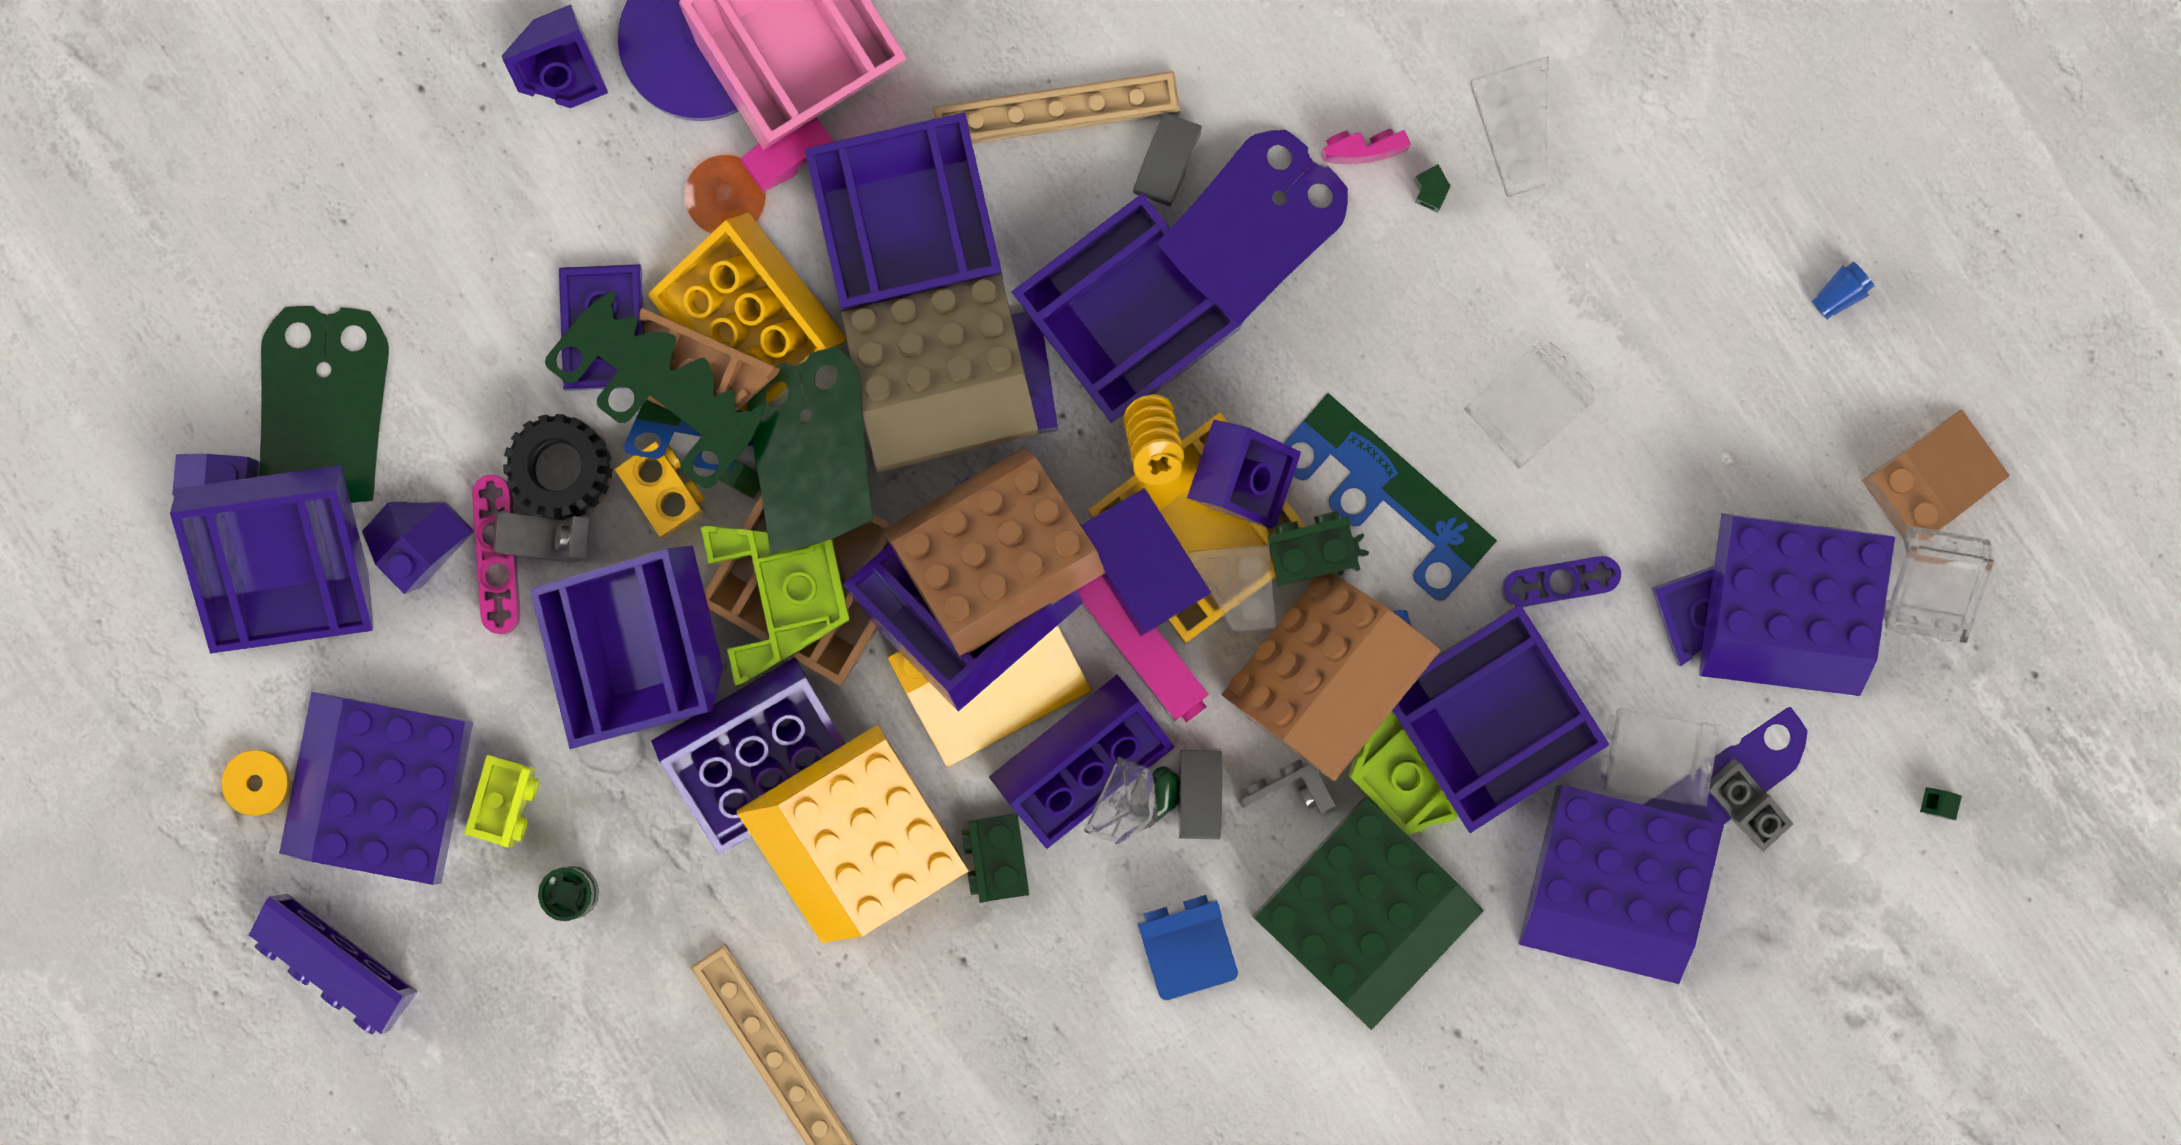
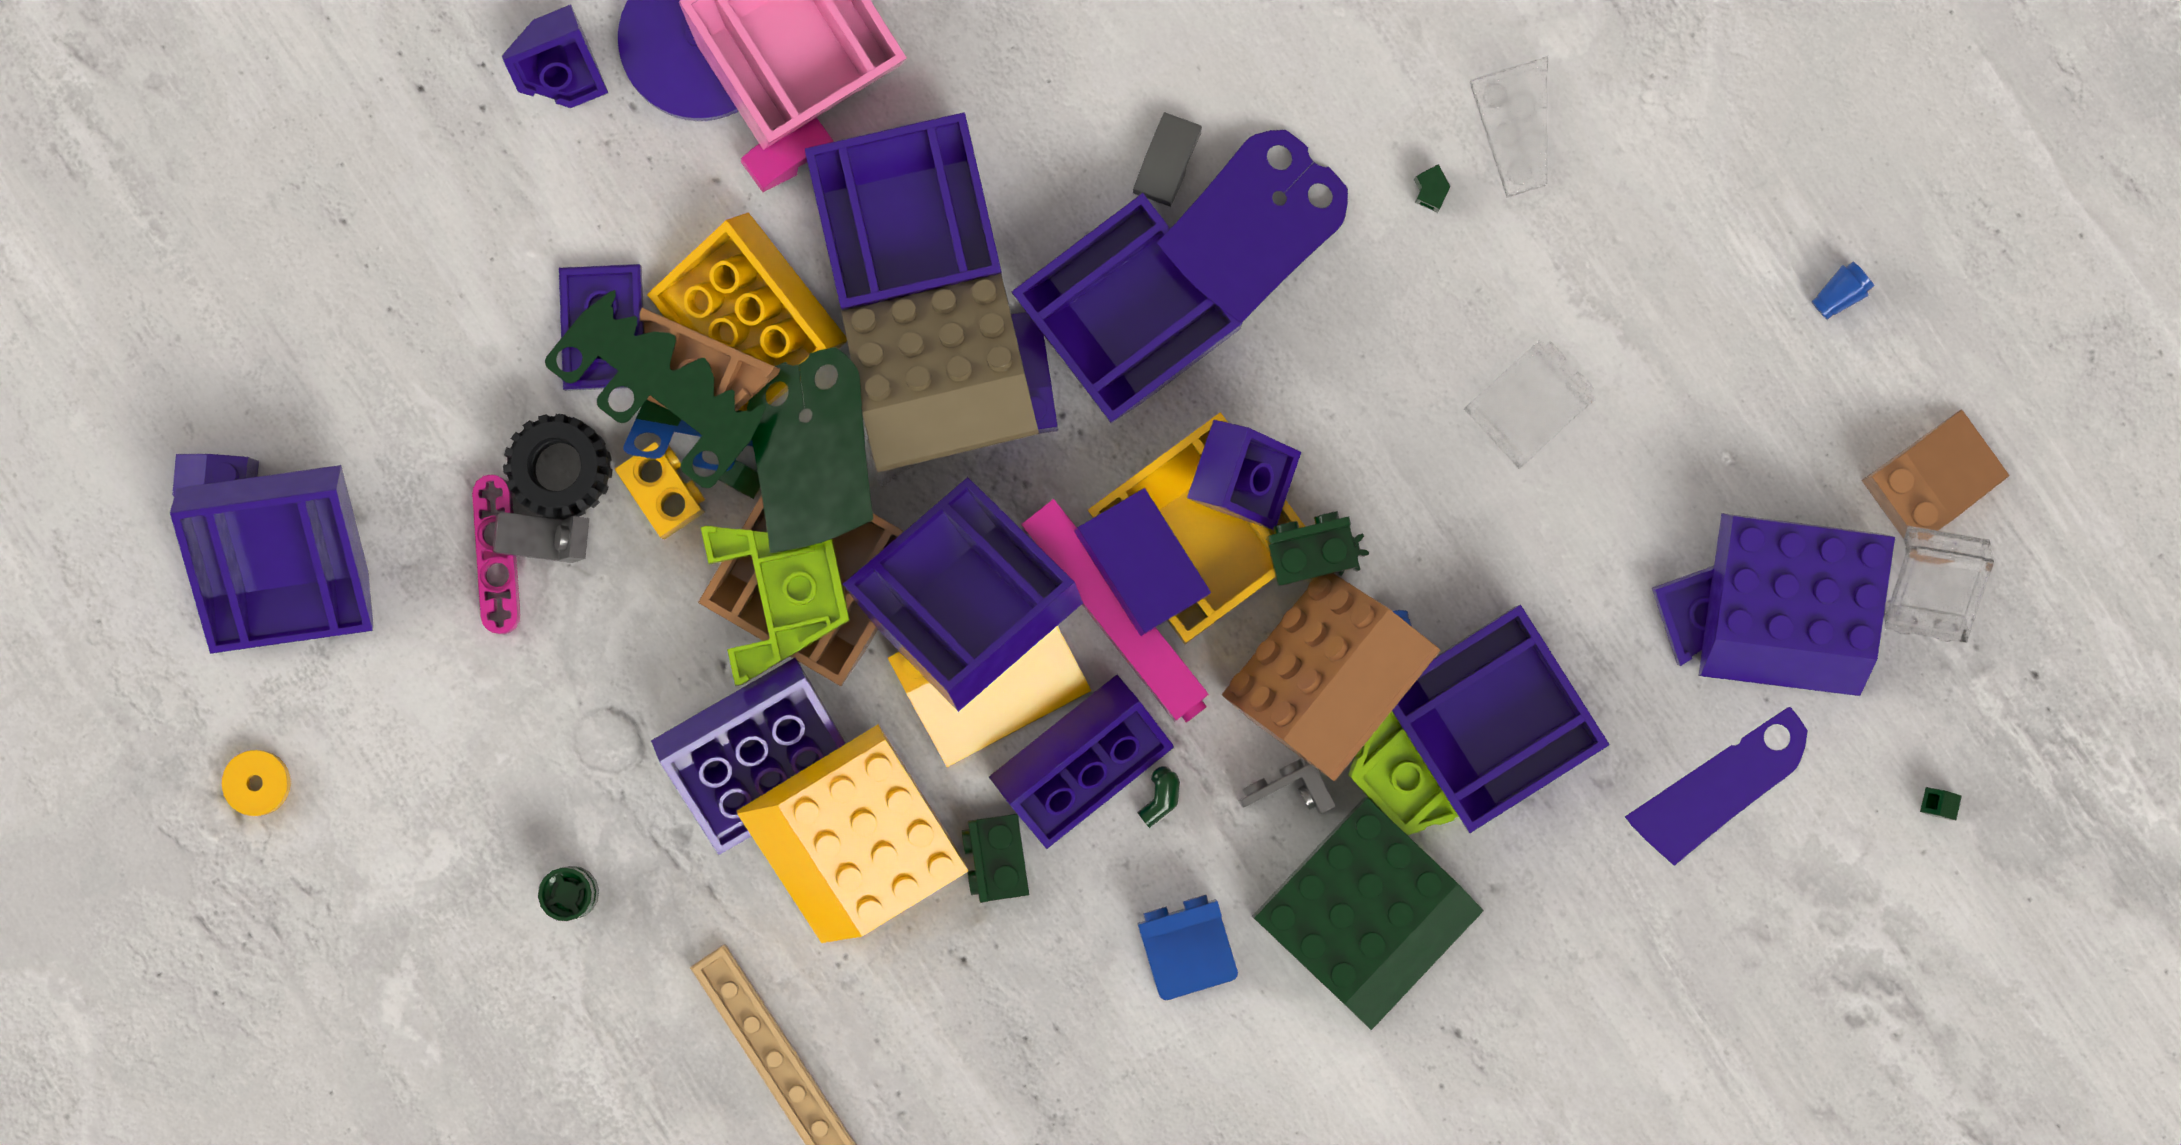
dark purple slope [249,894,418,1035] -> none
dark green piece [259,306,389,503] -> none
dark purple slope [279,692,474,885] -> none
dark purple slope [362,502,474,594] -> none
neon yellow bracket [464,755,540,848] -> none
dark purple slope [530,545,723,749] -> none
clear orange dish [685,155,766,234] -> none
medium nougat slope [882,447,1106,659] -> none
tan tile [933,71,1180,144] -> none
clear slope [1084,756,1158,844] -> none
yellow piece [1123,394,1184,485] -> none
dark grey slope [1178,750,1222,840] -> none
clear wing [1188,545,1276,632] -> none
piece [1284,393,1497,601] -> none
dark pink slope [1321,129,1411,164] -> none
dark purple beam [1501,556,1621,607] -> none
dark purple slope [1518,785,1724,984] -> none
clear panel [1598,707,1720,807] -> none
dark grey slope [1703,759,1793,852] -> none

